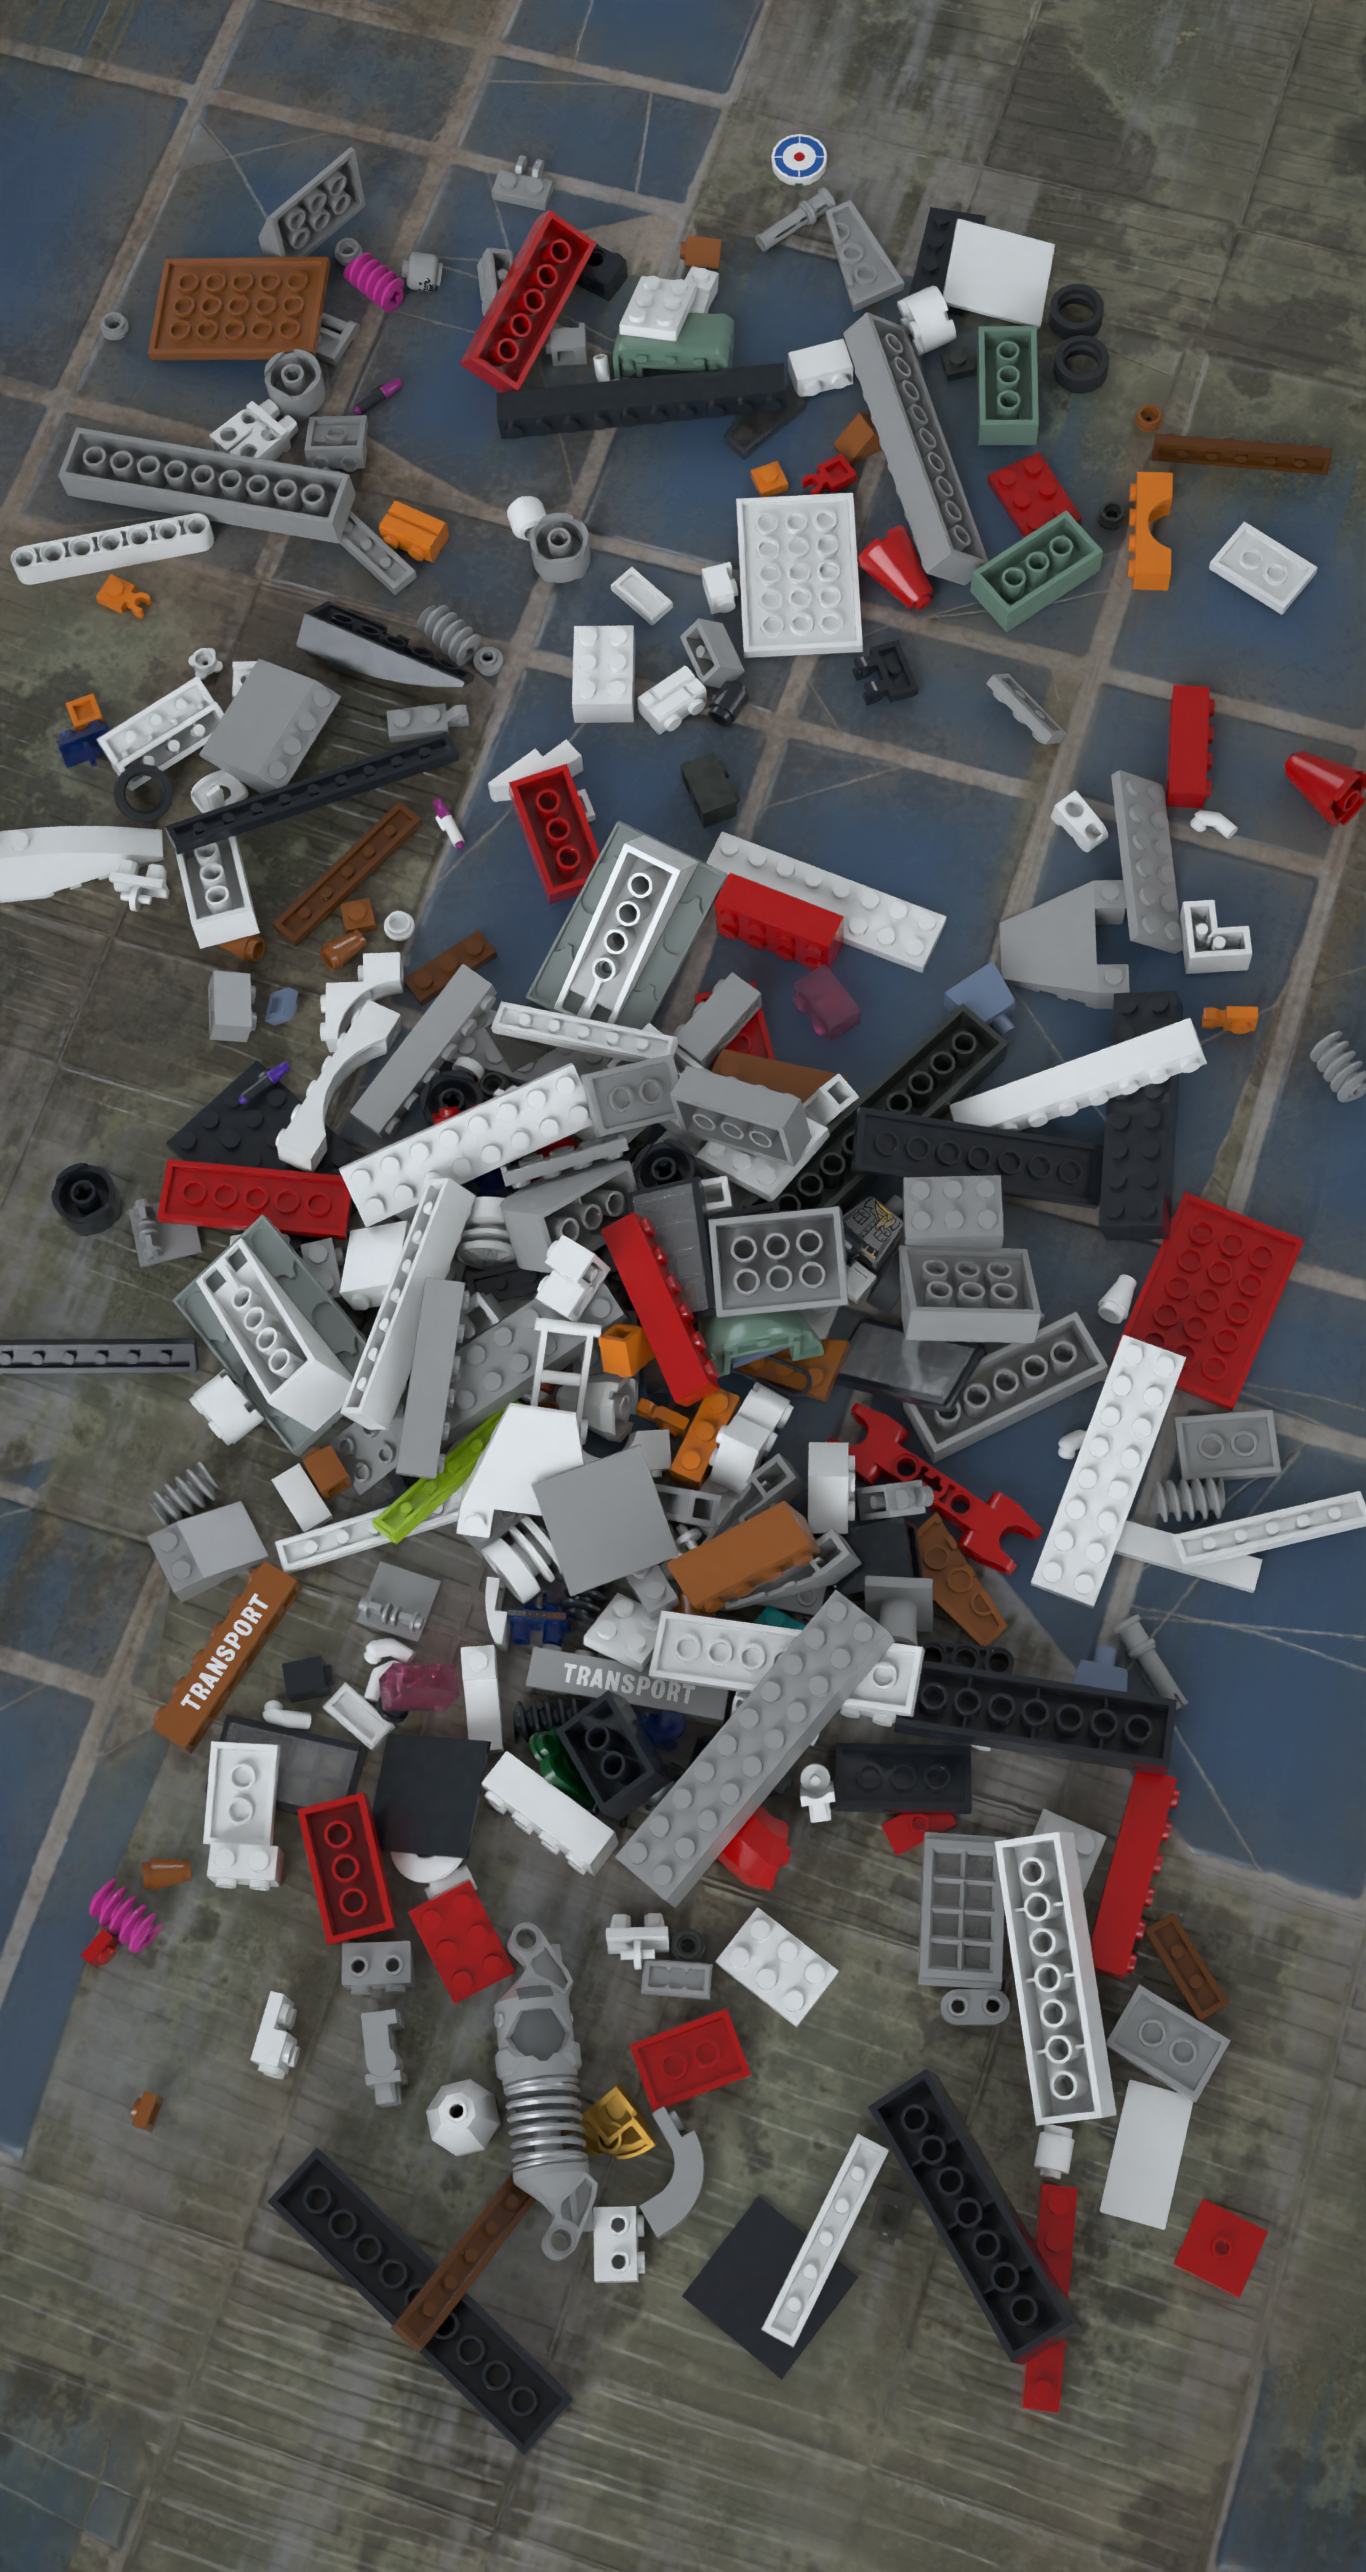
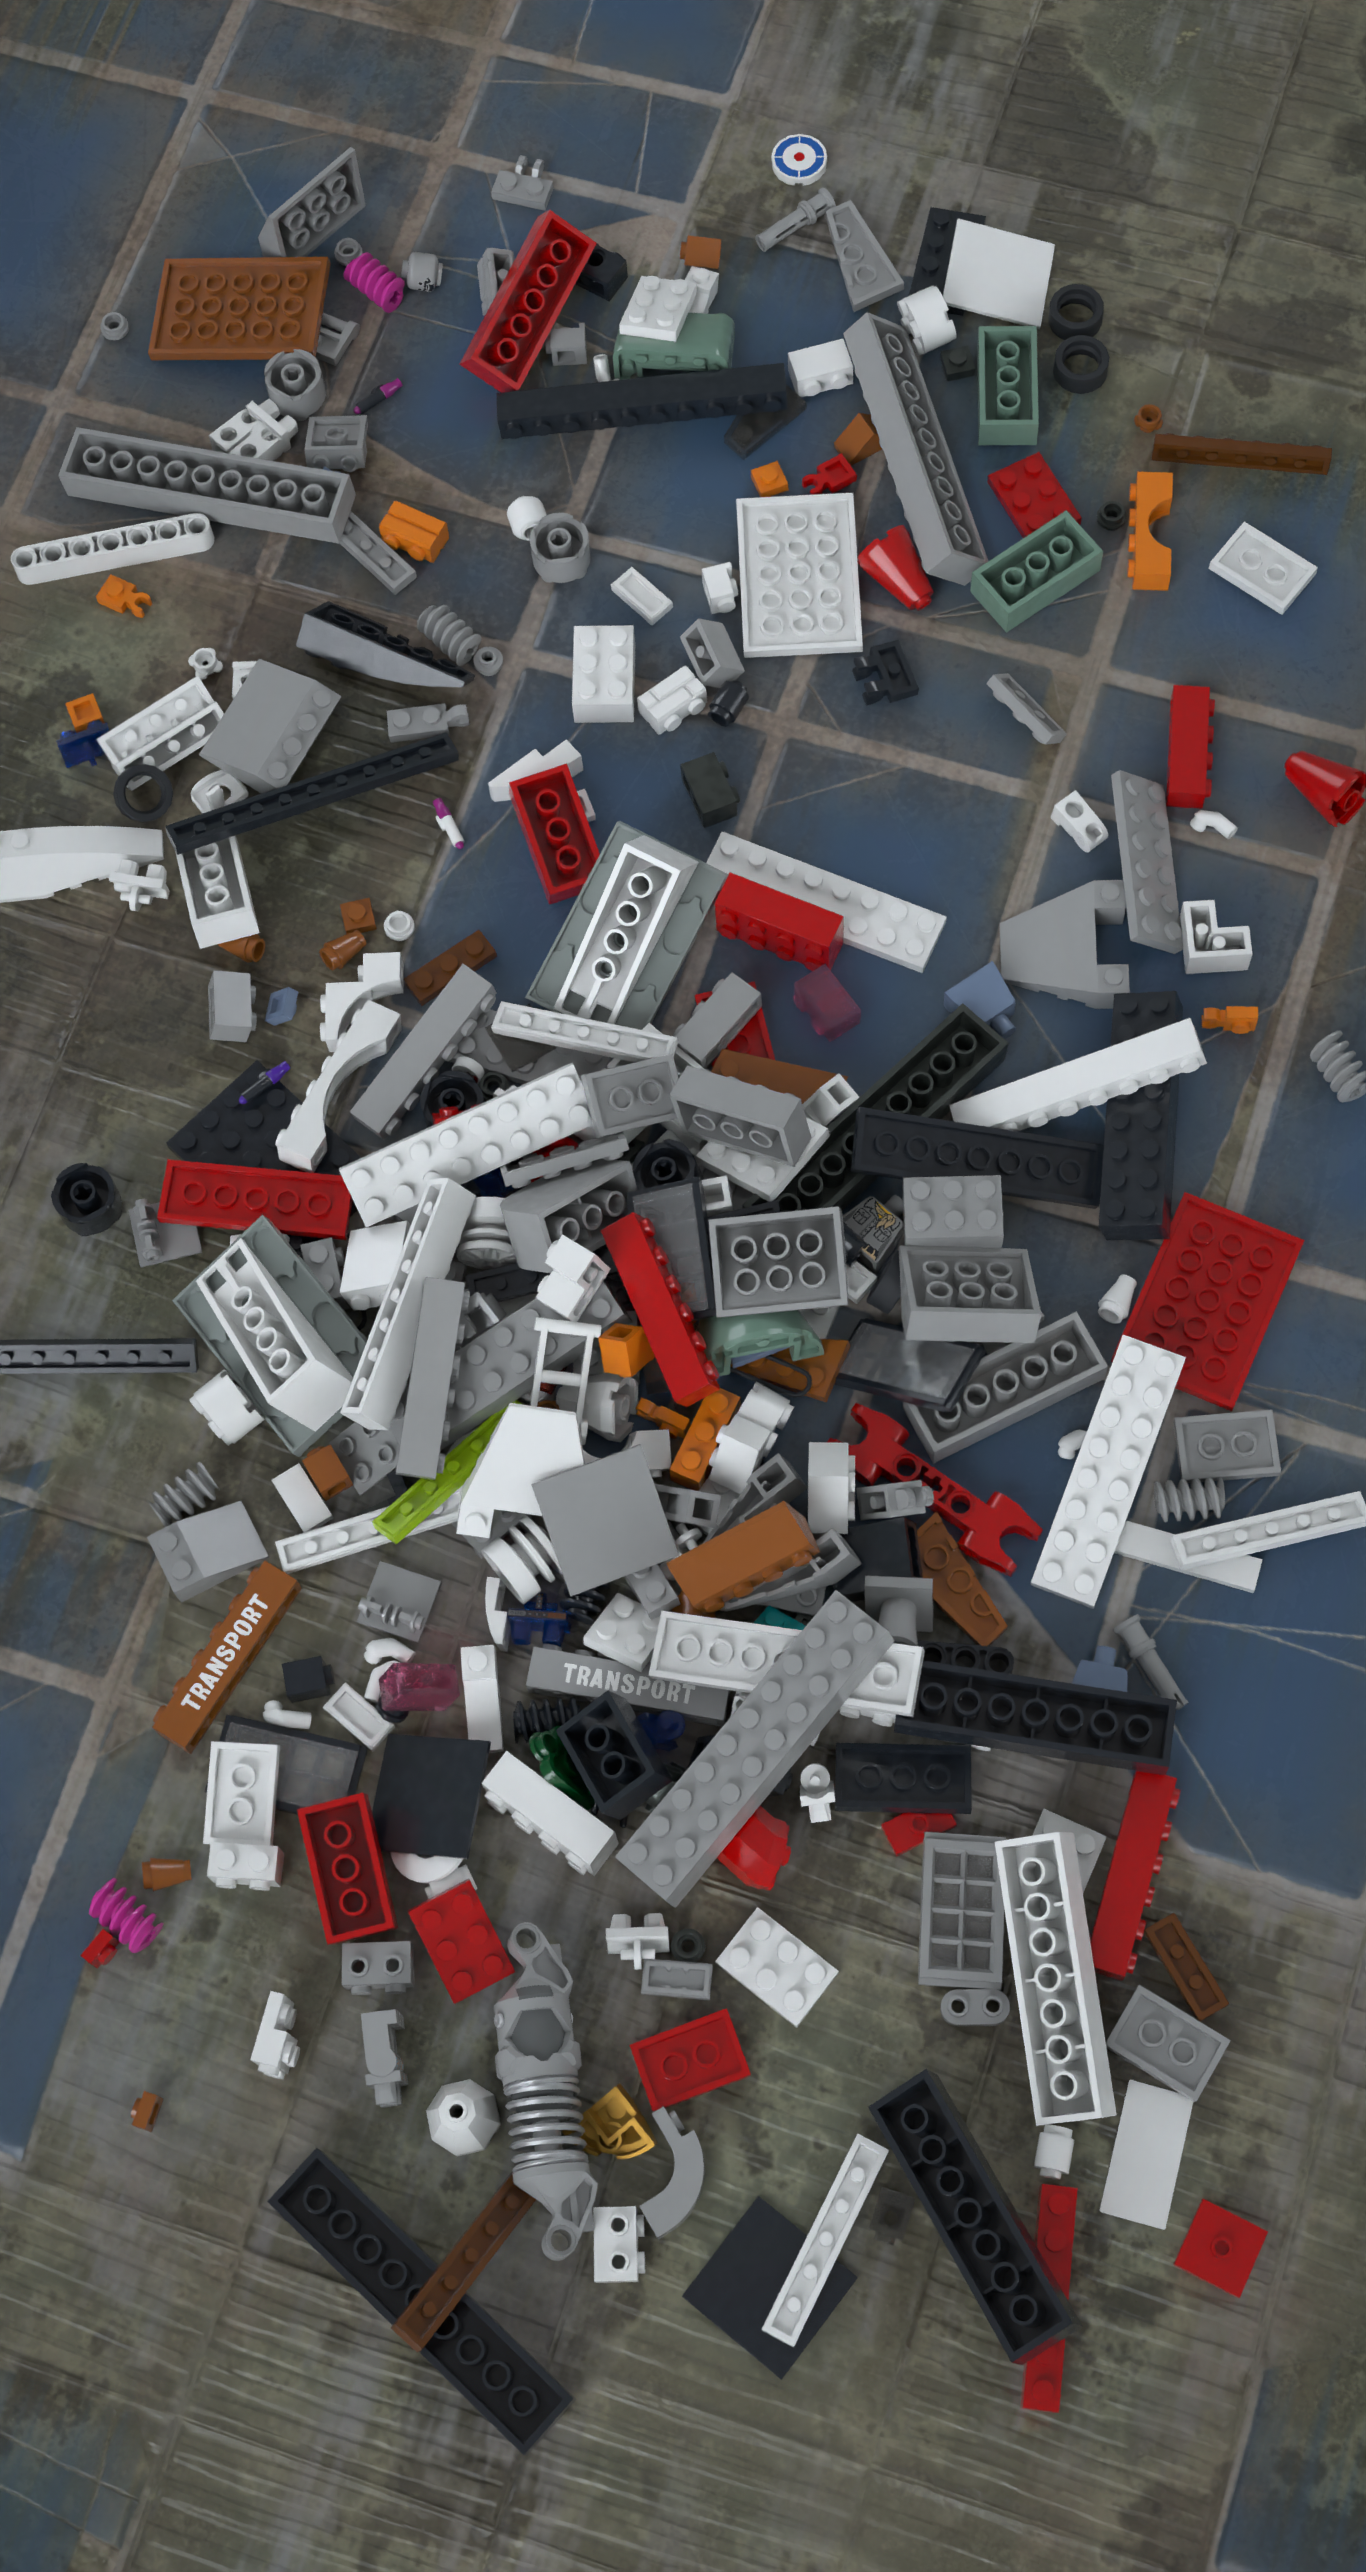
reddish brown plate [273,801,422,947] -> none

